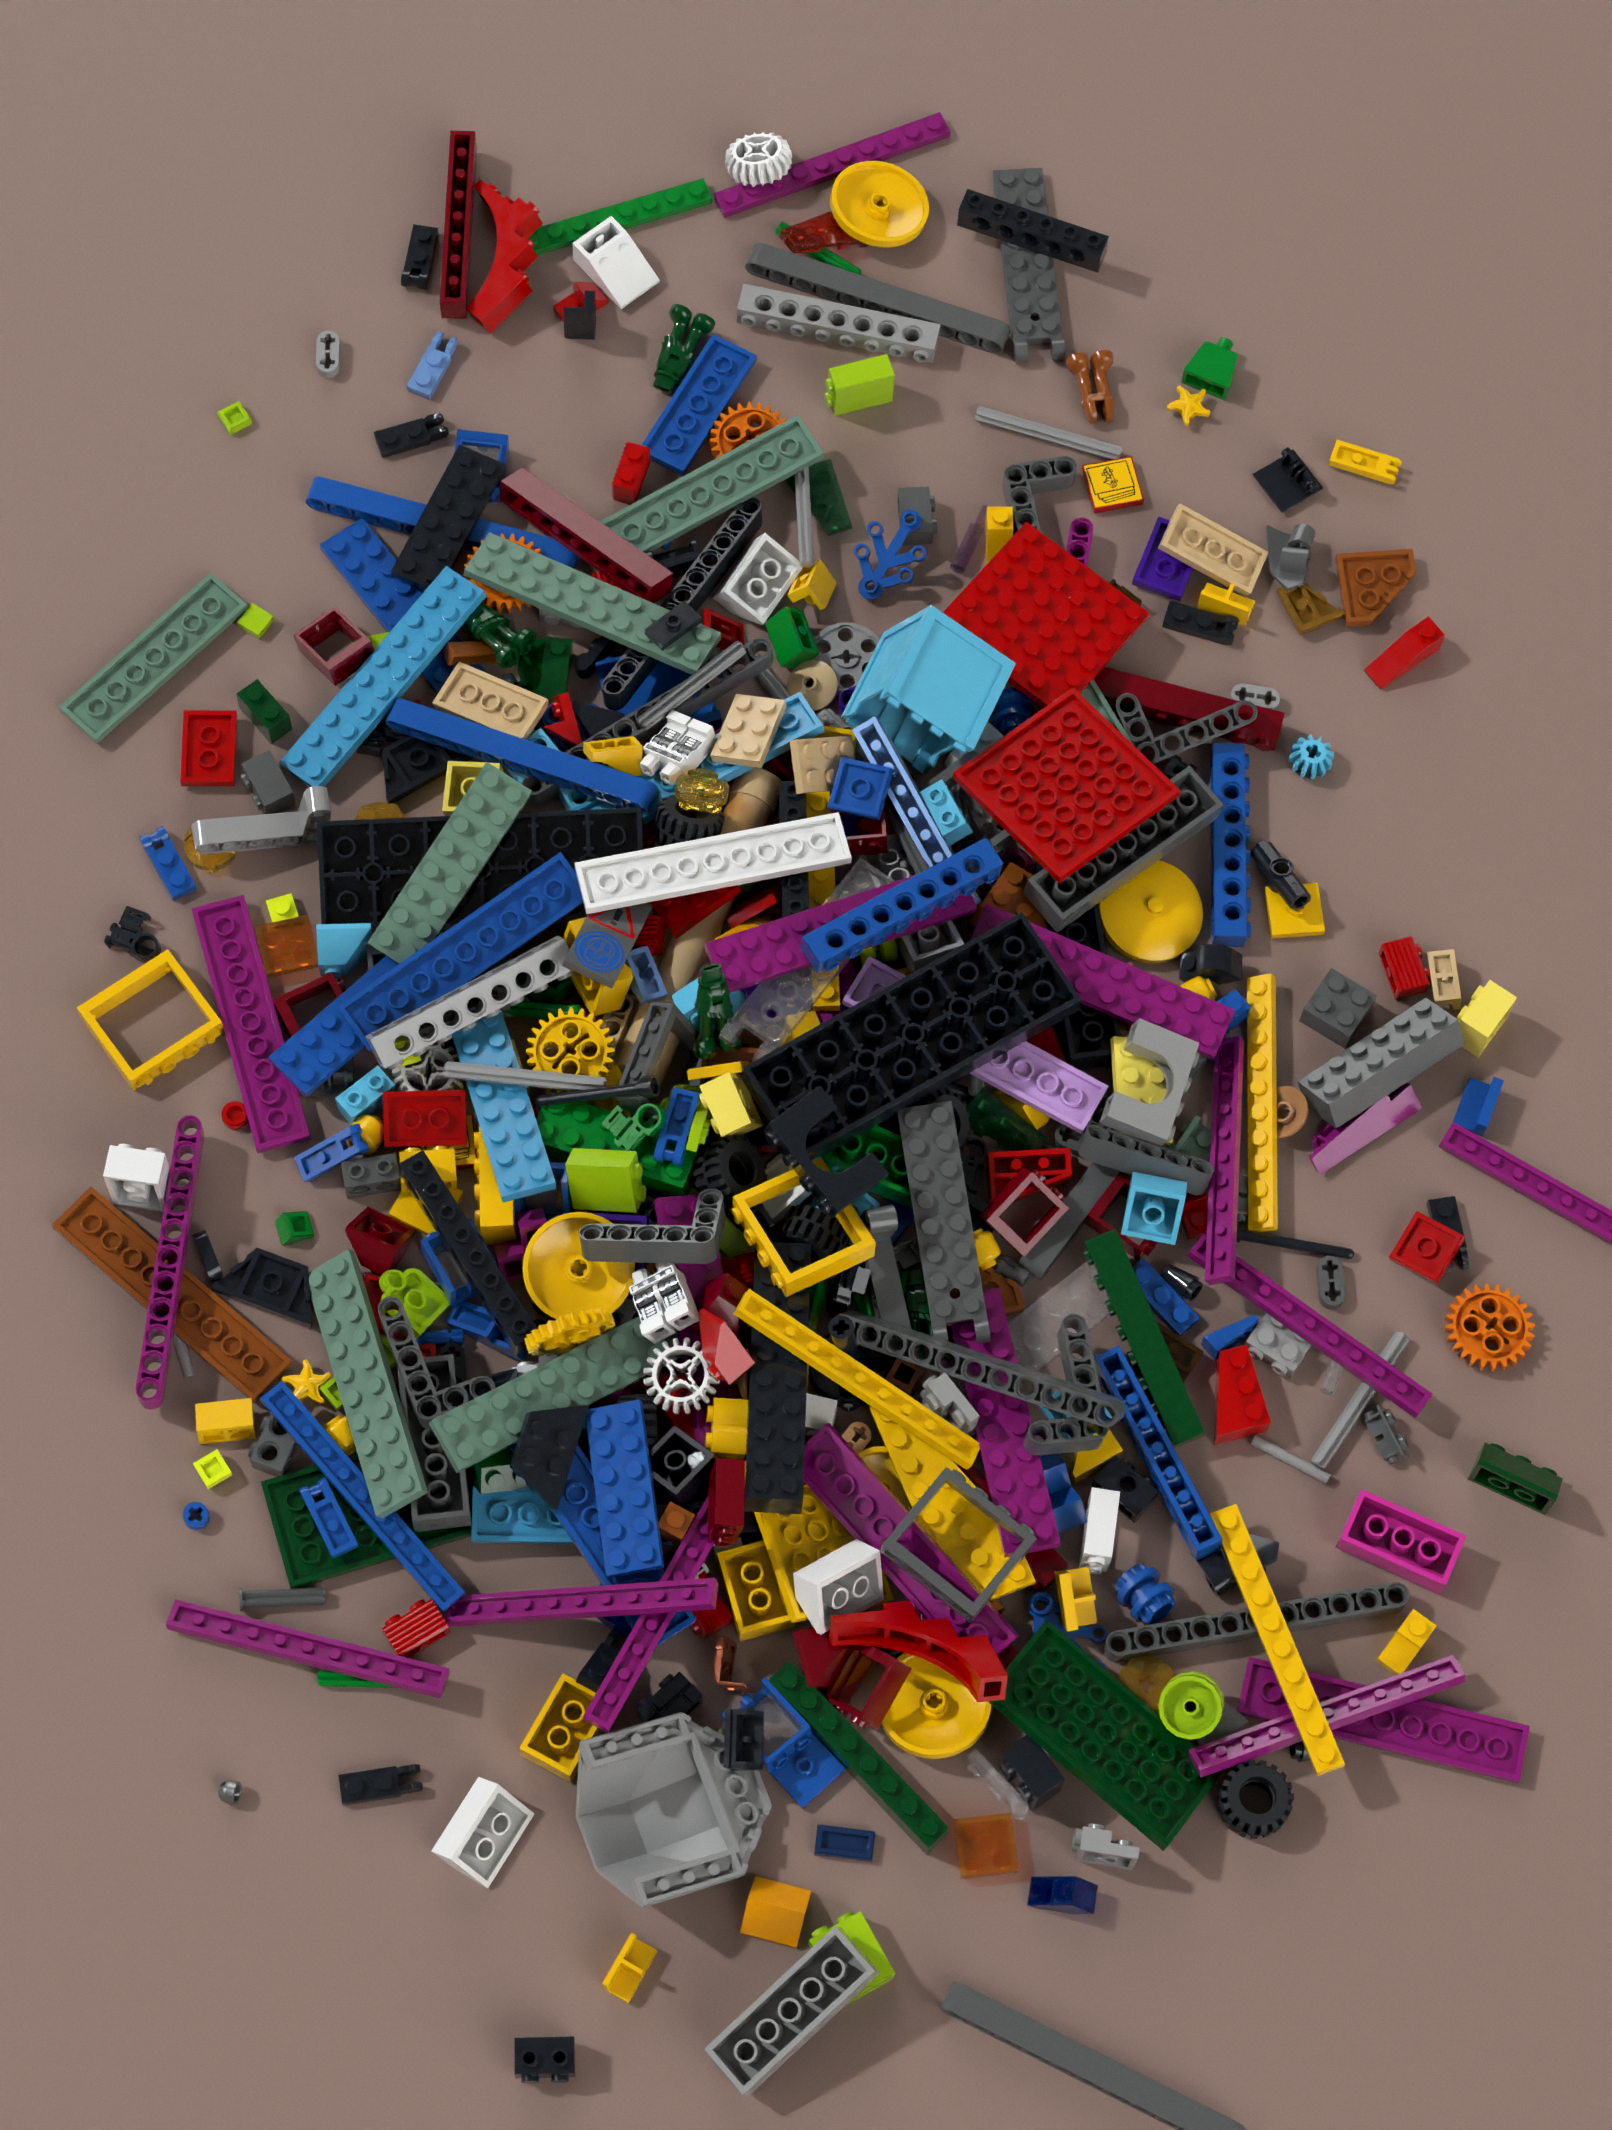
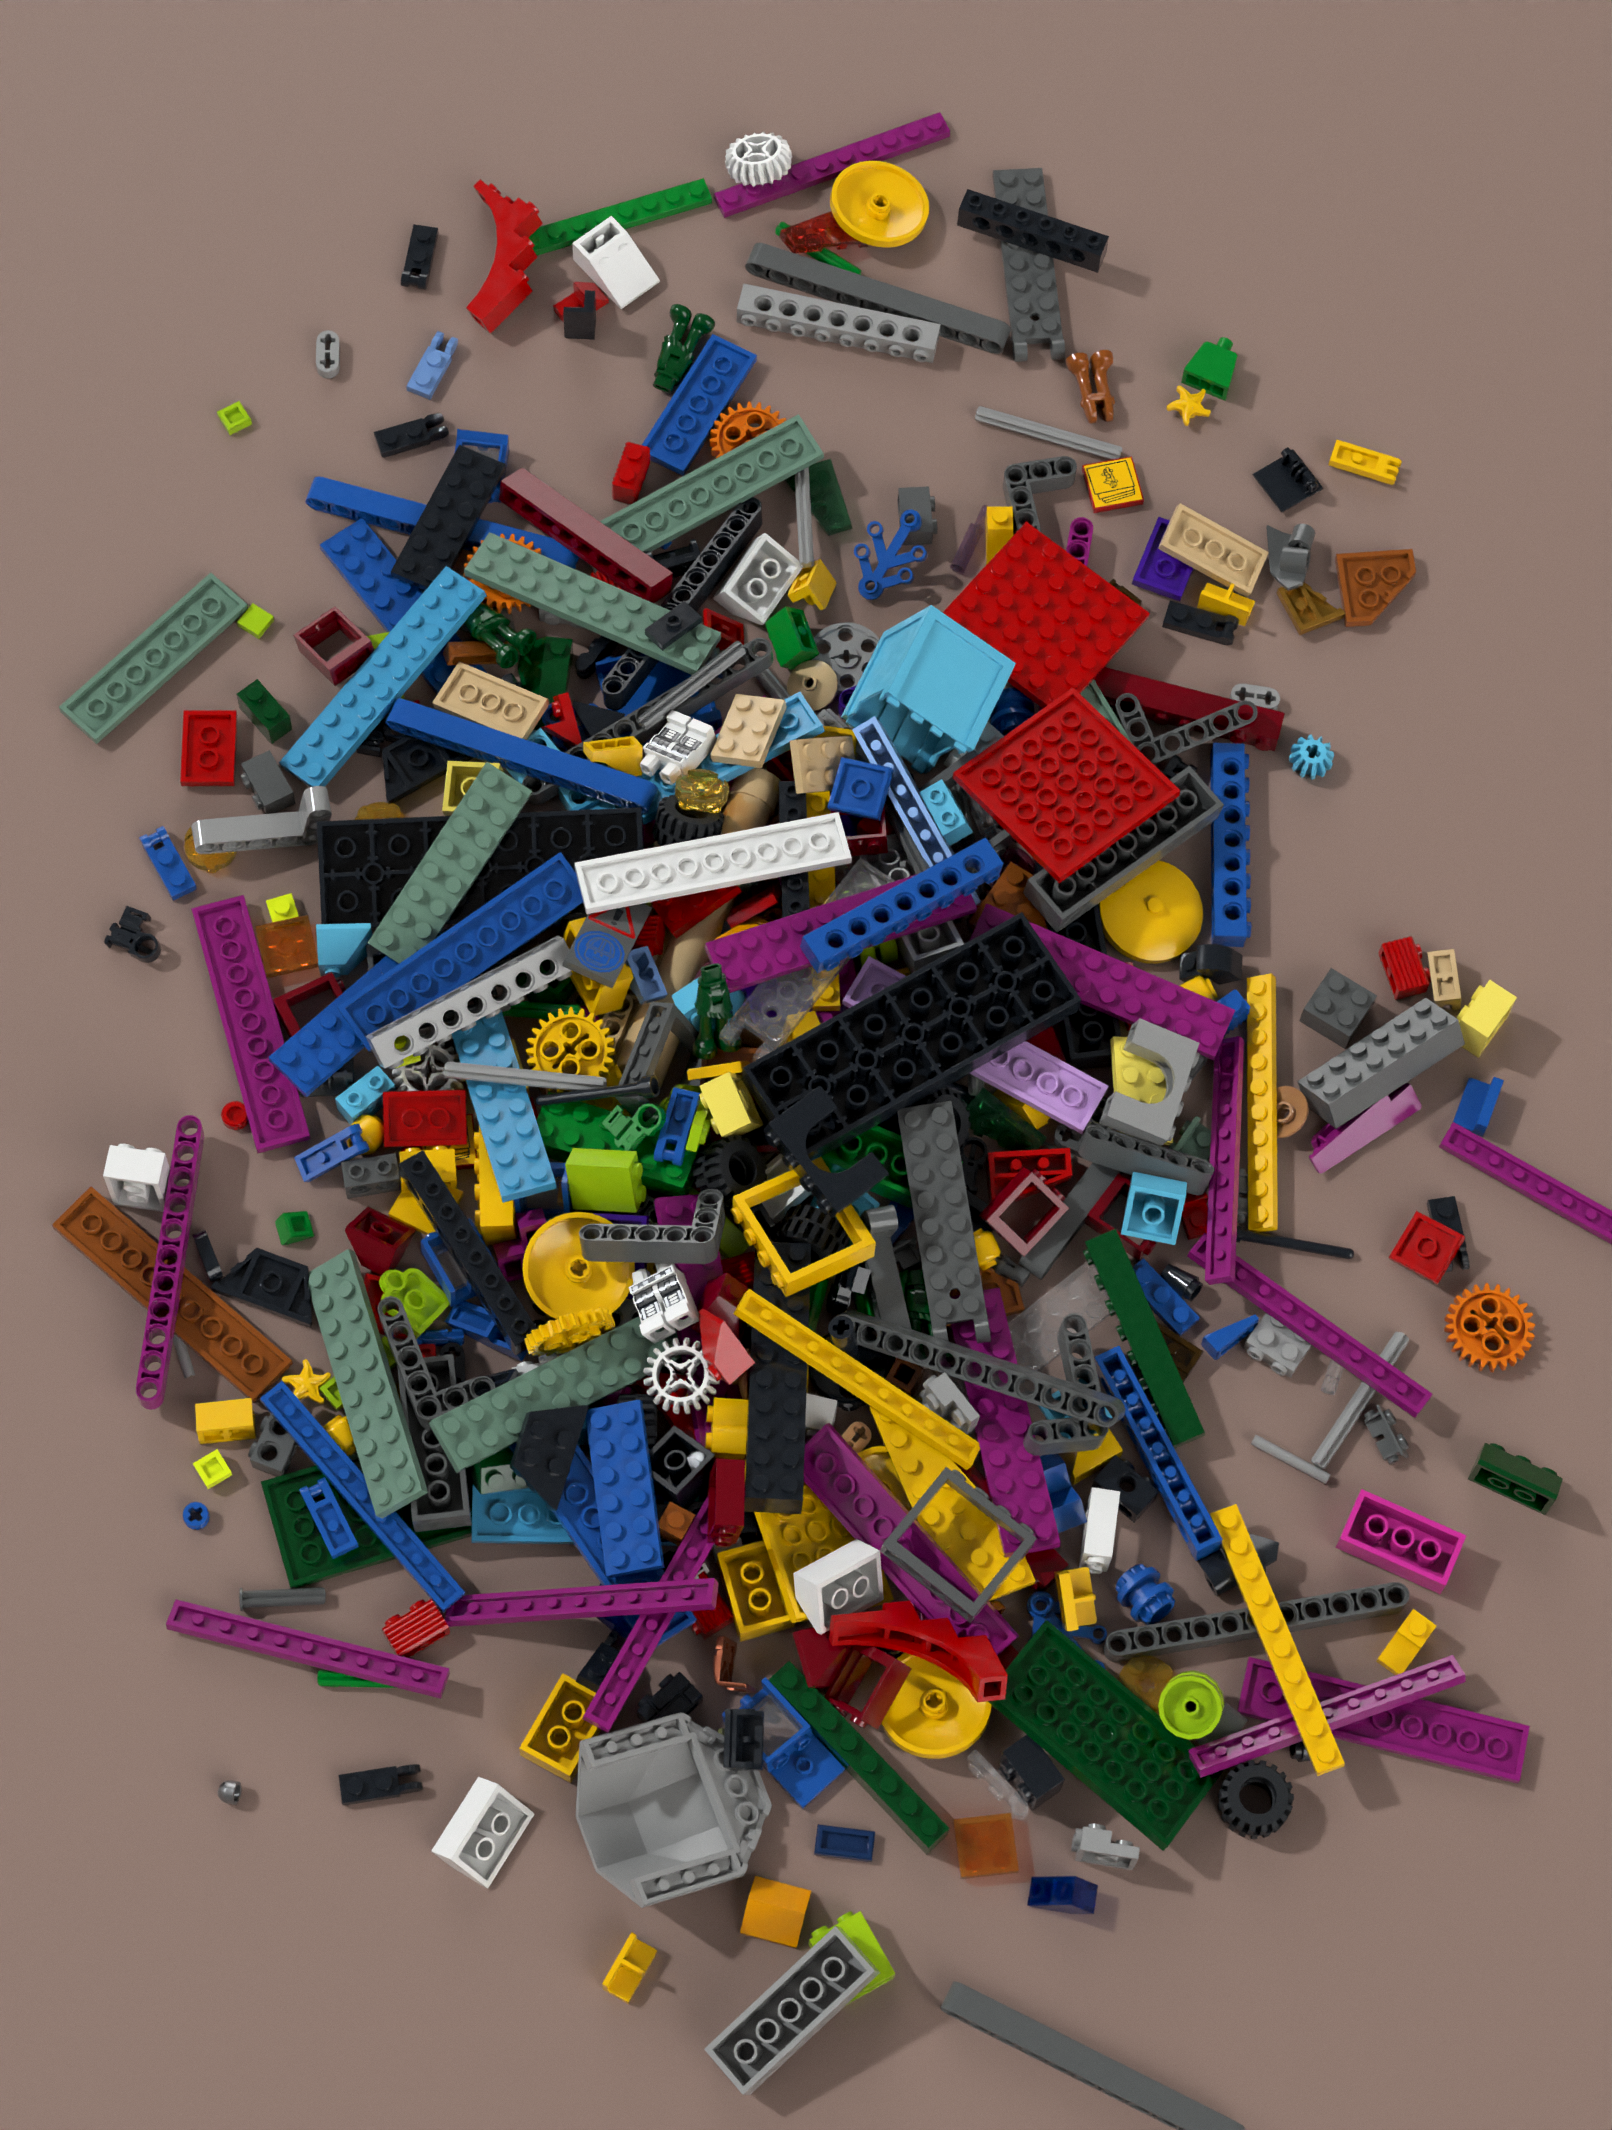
yellow window [77,949,225,1091] -> none
dark red brick [440,130,477,319] -> none
black brick [514,2036,575,2083] -> none
lime brick [824,354,895,416] -> none
red wedge [1213,1345,1271,1445] -> none
black piece [1250,840,1311,911] -> none
yellow plate [1264,883,1325,939] -> none
dark grey beam [1316,1256,1345,1310] -> none
red slope [1364,616,1445,690] -> none

